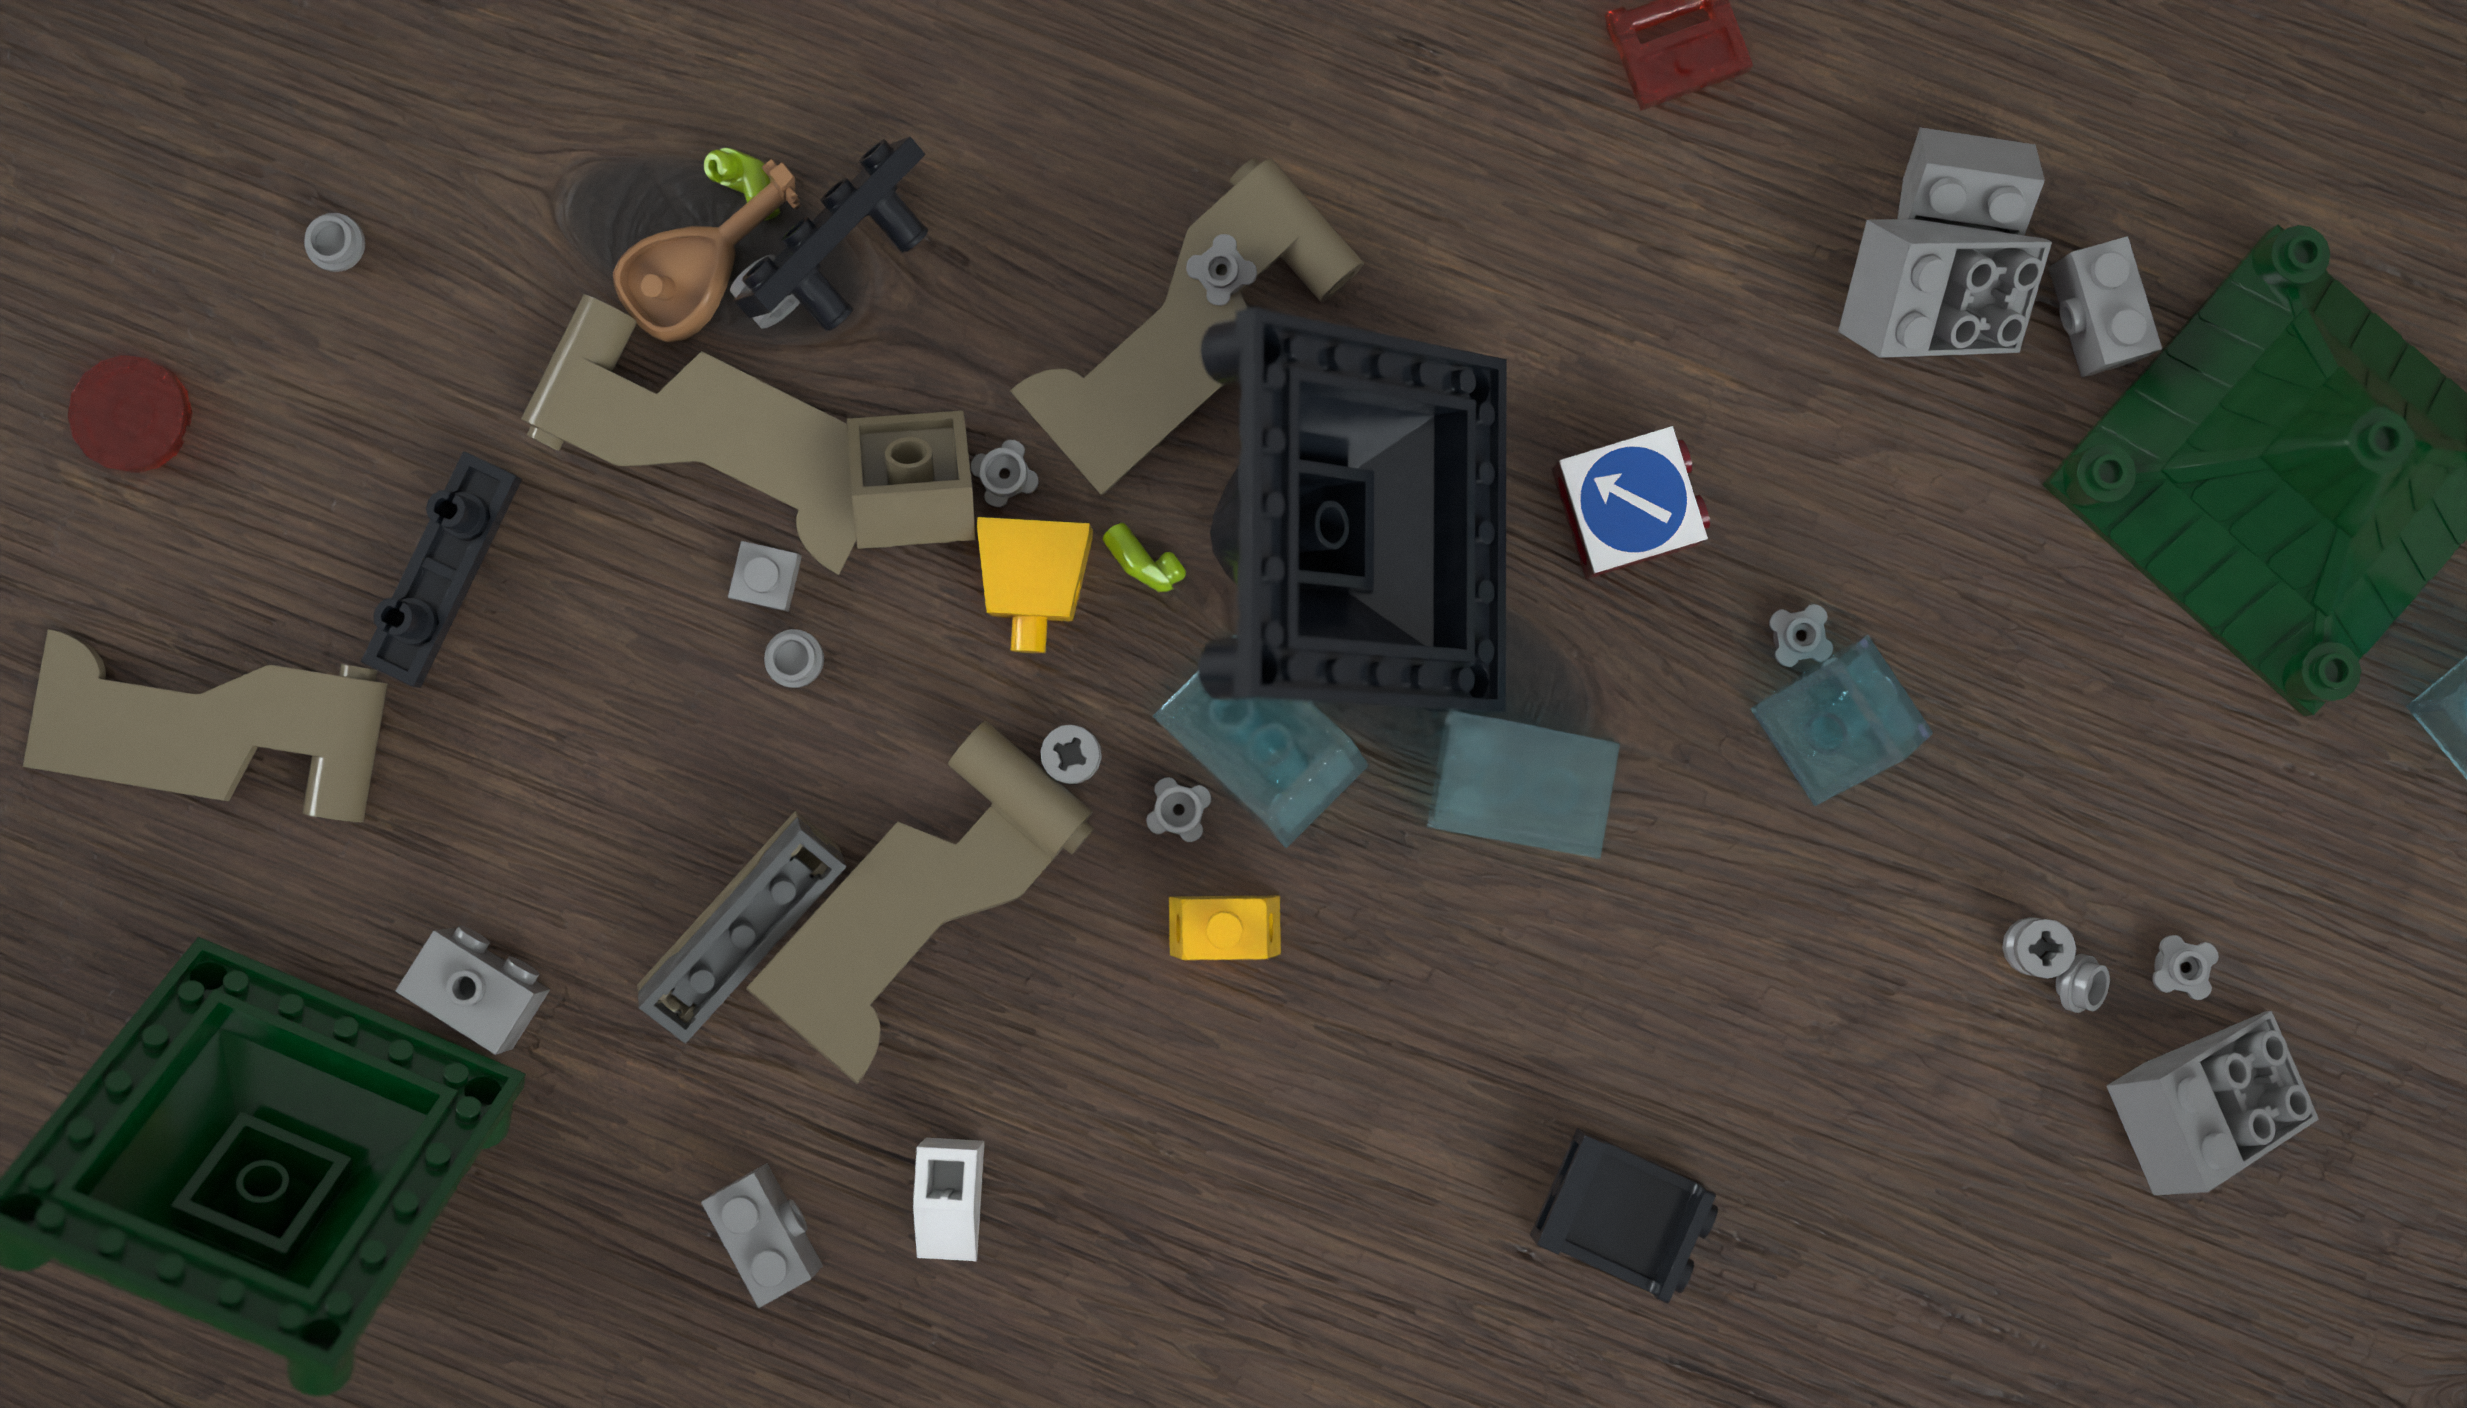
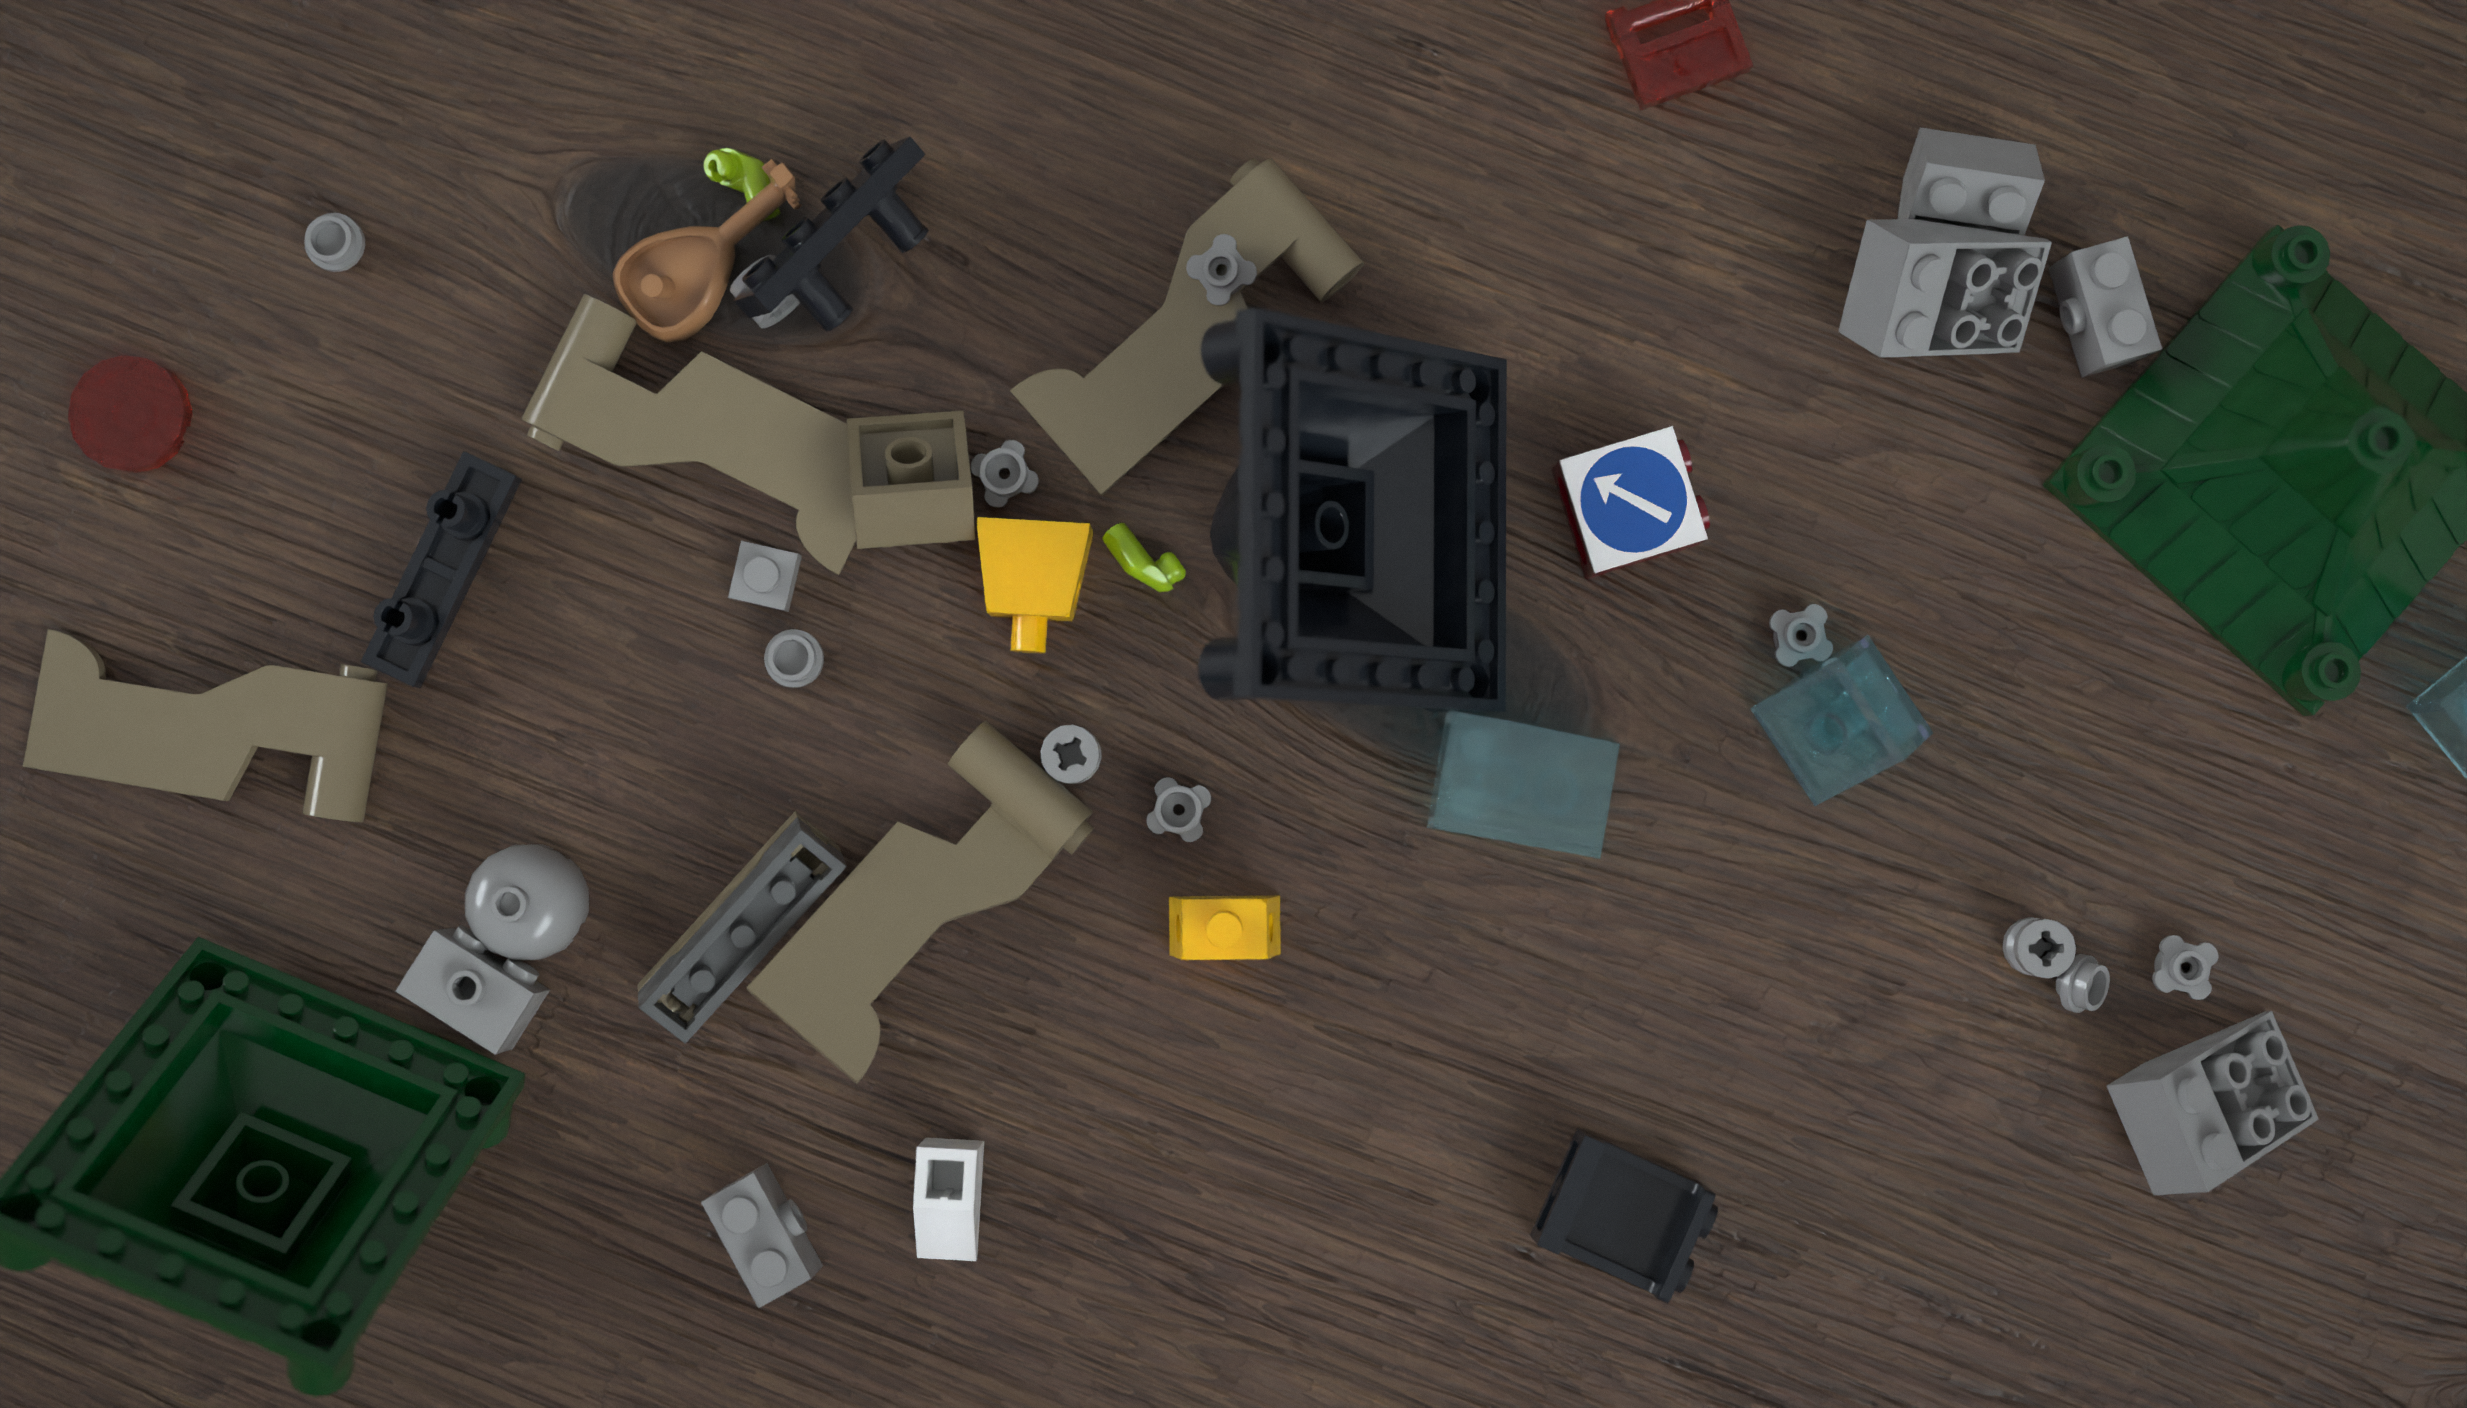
clear light blue slope [1153,635,1369,848] -> none
none -> light grey cylinder [465,844,589,961]

